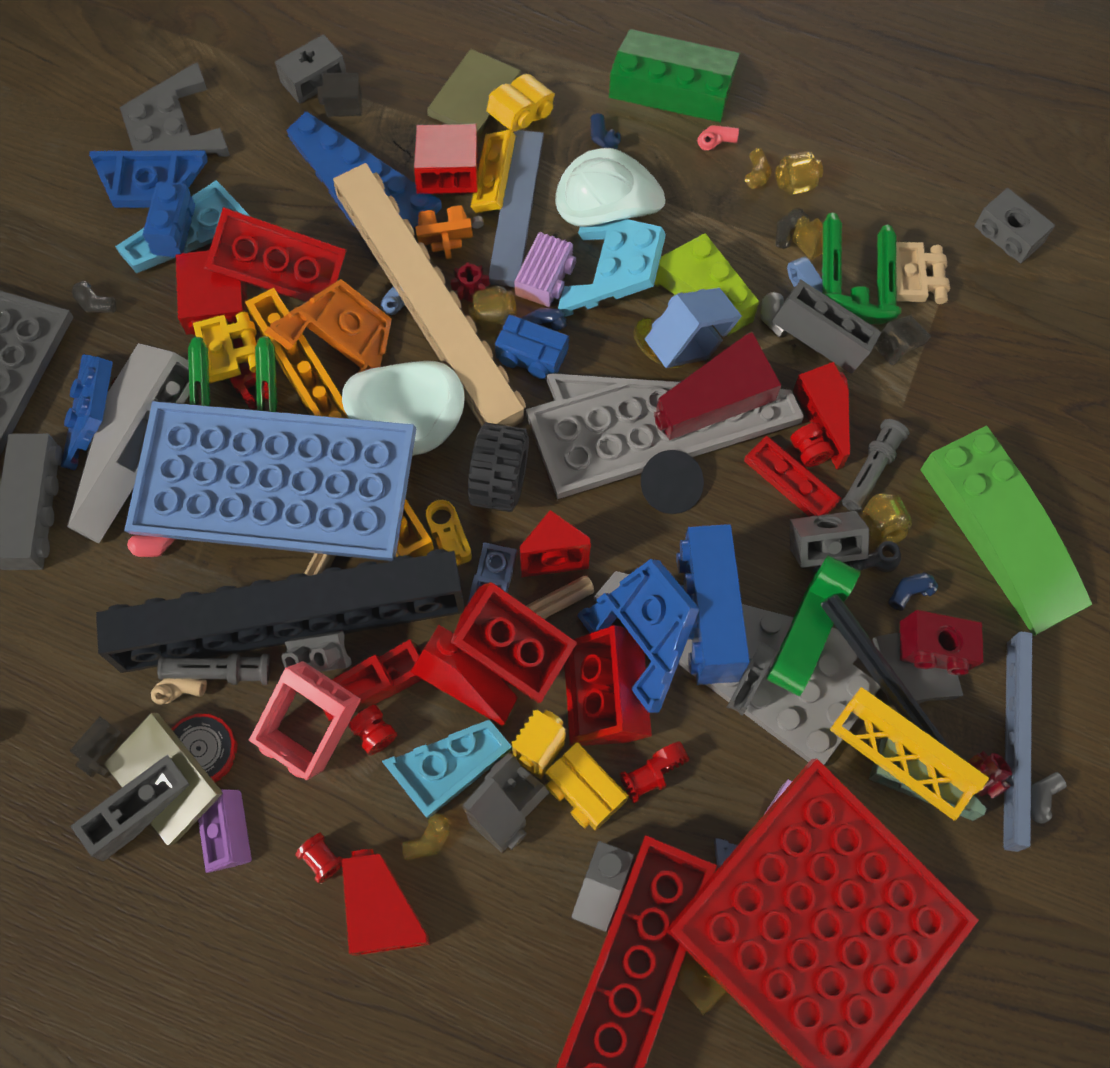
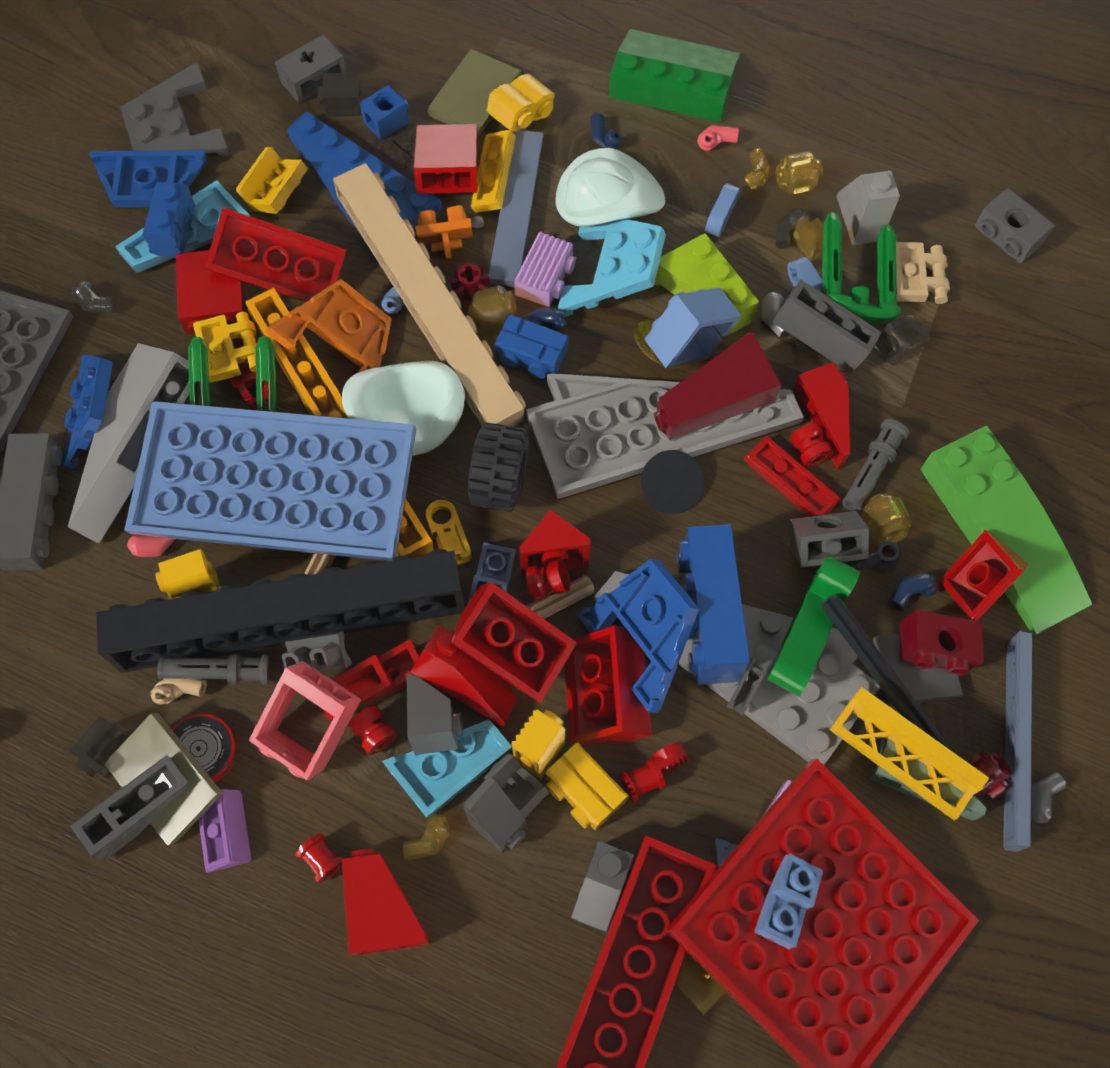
none -> yellow brick [155,549,221,600]
none -> yellow bracket [236,147,308,213]
none -> blue brick [360,85,409,141]
none -> dark grey slope [407,674,463,755]
none -> red wheel [526,559,571,600]
none -> medium blue beam [705,183,741,237]
none -> medium blue slope [755,854,823,949]
none -> light grey slope [836,170,900,245]
none -> red slope [939,530,1029,621]

